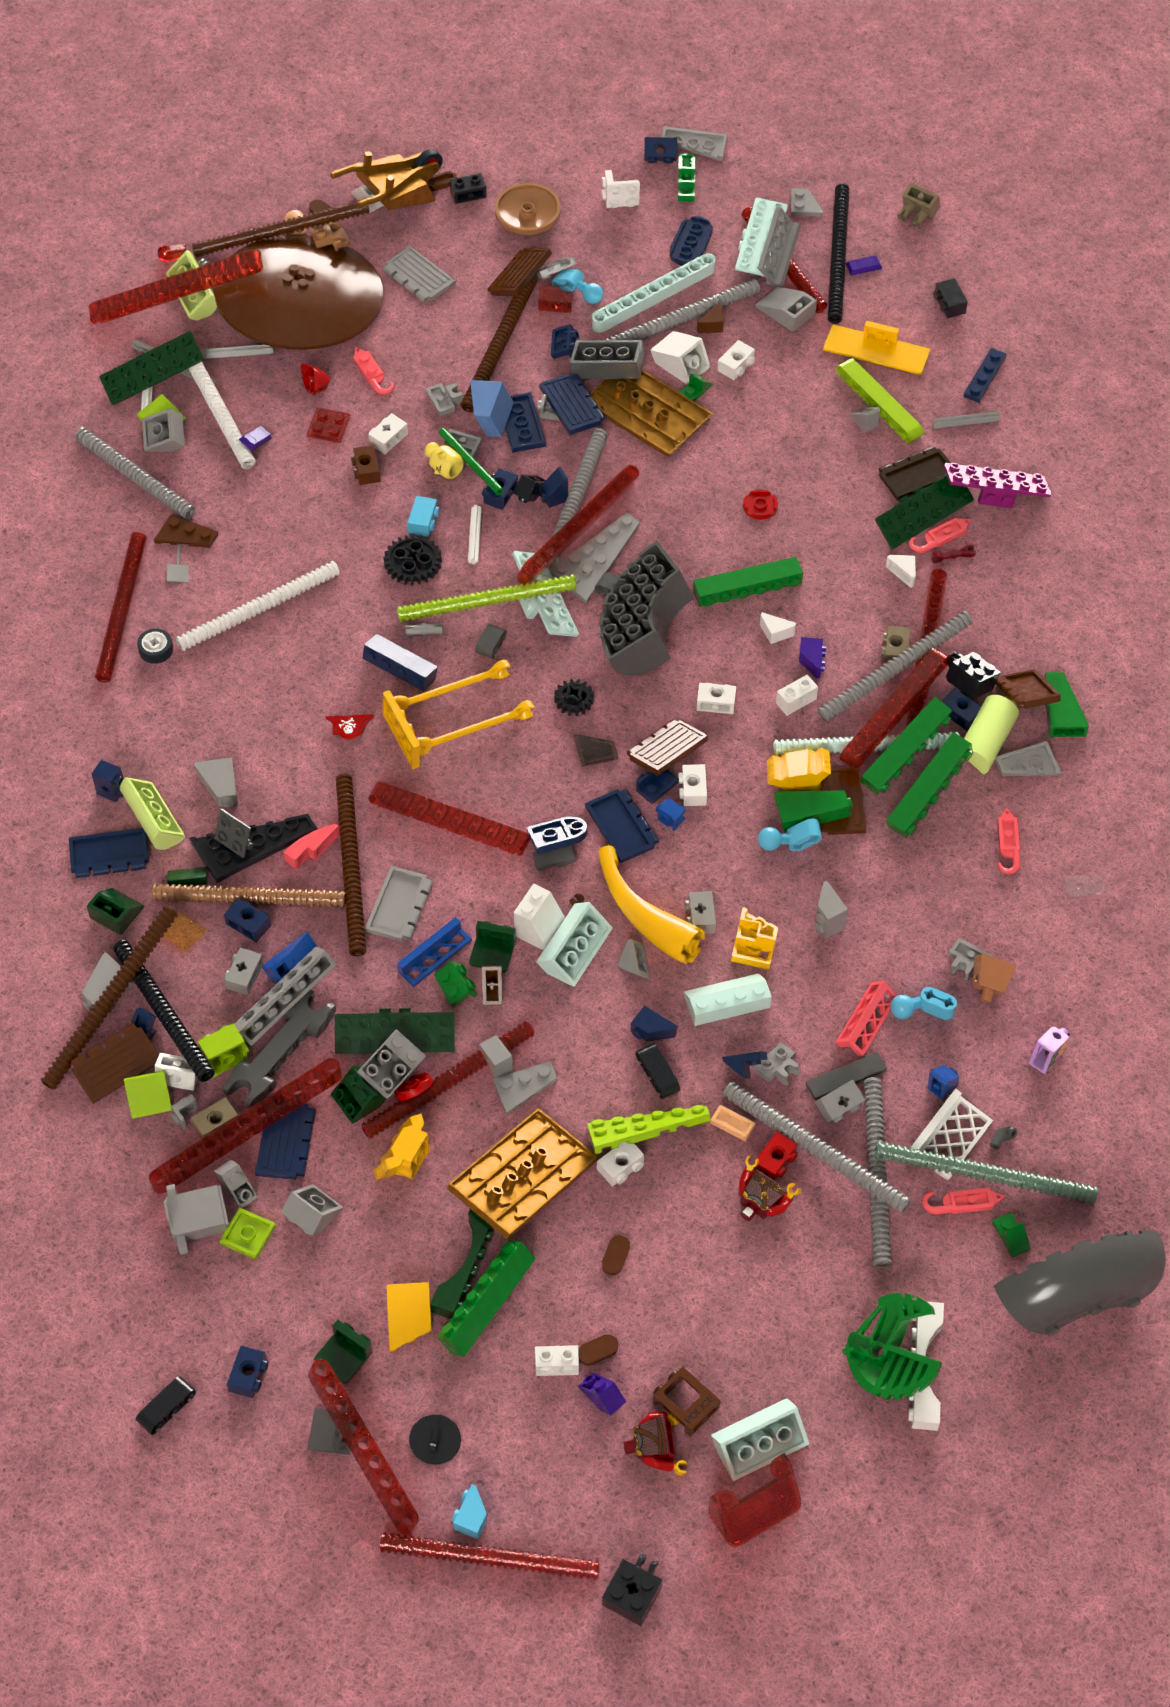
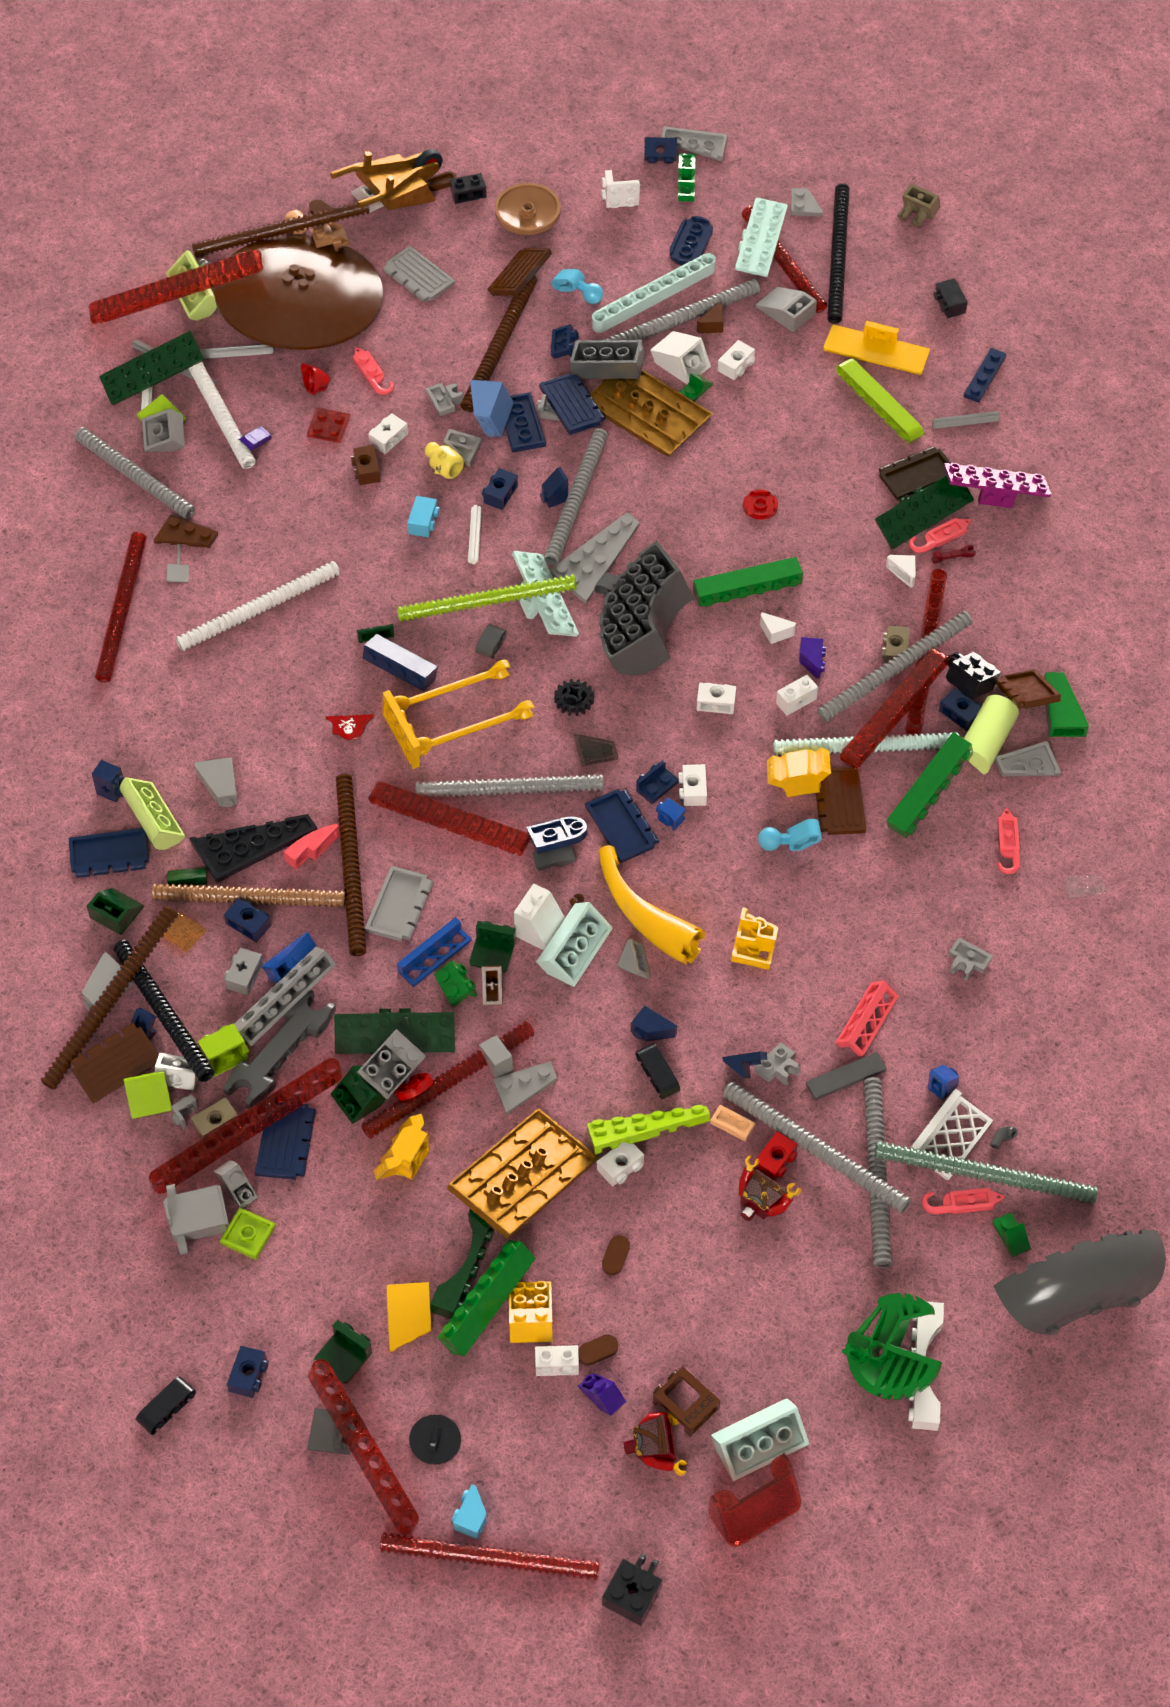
black wheel [137,629,173,664] -> none
clear red piece [158,244,186,261] -> none
dark grey hinge [214,809,254,858] -> none
light grey slope [281,1184,344,1236] -> none
black gear [383,534,442,585] -> none
light grey pin [405,622,442,637] -> none
green piece [439,428,504,496] -> none
black slope [513,474,546,503] -> none
clear red beam [517,465,639,585] -> none
light grey wing [535,257,577,280] -> none
clear red slope [538,285,572,313] -> none
hinge [627,719,708,776] -> none
light aqua slope [683,973,772,1026] -> none
light grey brick [685,891,716,934] -> none
light grey fence [758,207,801,287] -> none
green slope [774,791,853,833] -> none
light grey slope [814,881,848,939] -> none
light grey brick [815,1080,865,1123] -> none
dark purple tile [845,255,882,276] -> none
light grey slope [849,407,880,432] -> none
green brick [860,696,952,795] -> none
medium azure beam [890,987,957,1020] -> none
nougat torso [972,953,1016,1003] -> none
lavender torso [1029,1027,1070,1074] -> none
none -> dark green slope [356,624,394,643]
none -> light grey piece [415,774,604,799]
none -> yellow slope [509,1281,553,1343]

